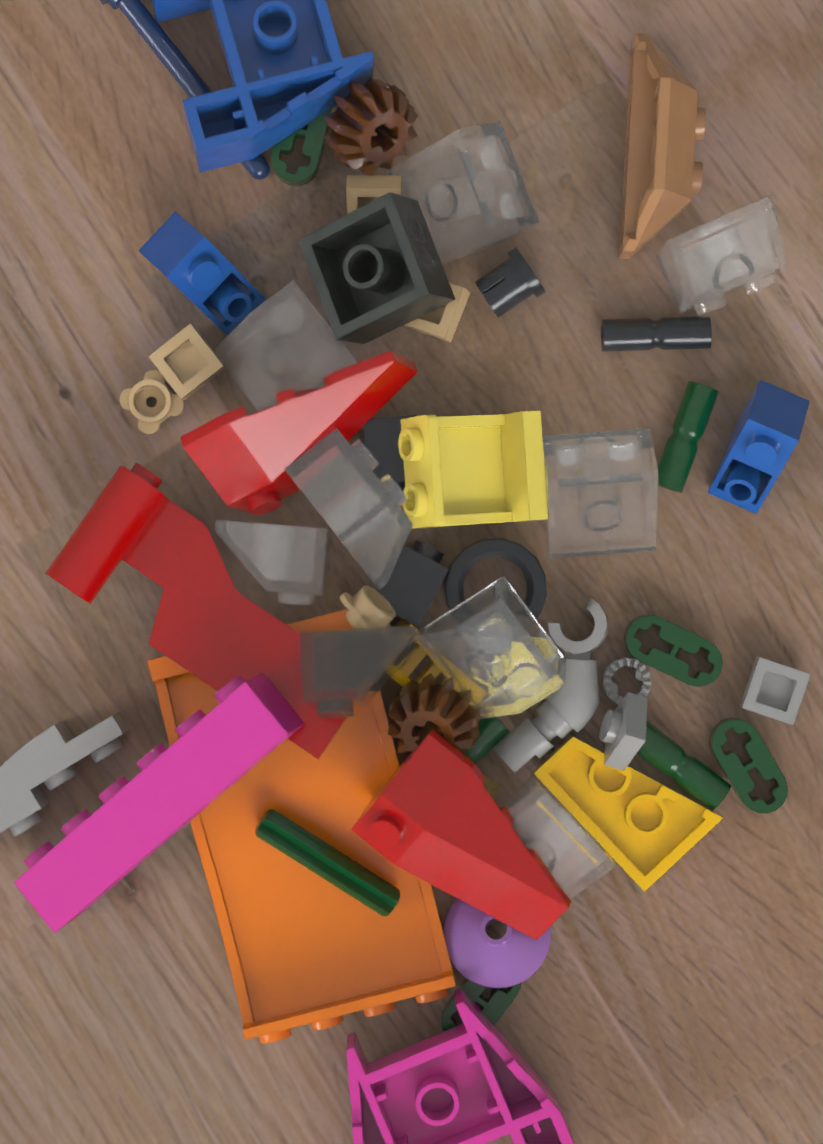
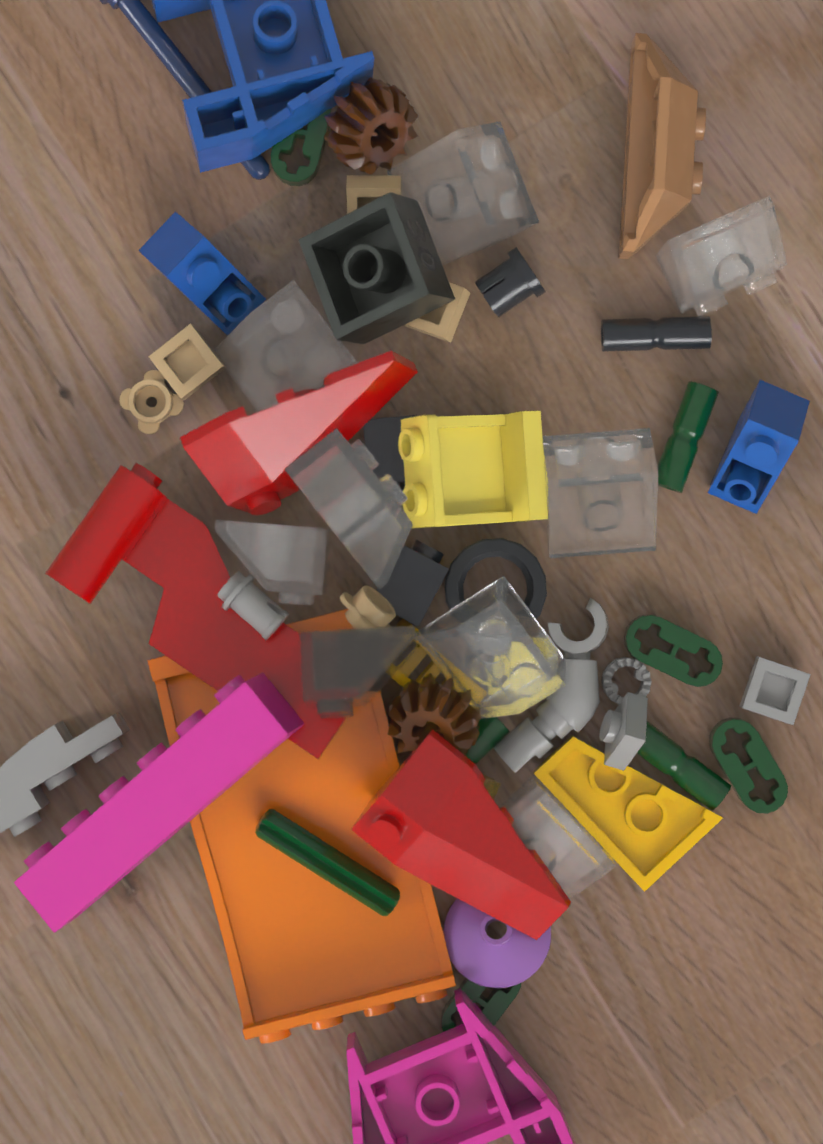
none -> light grey pin [217,571,290,640]

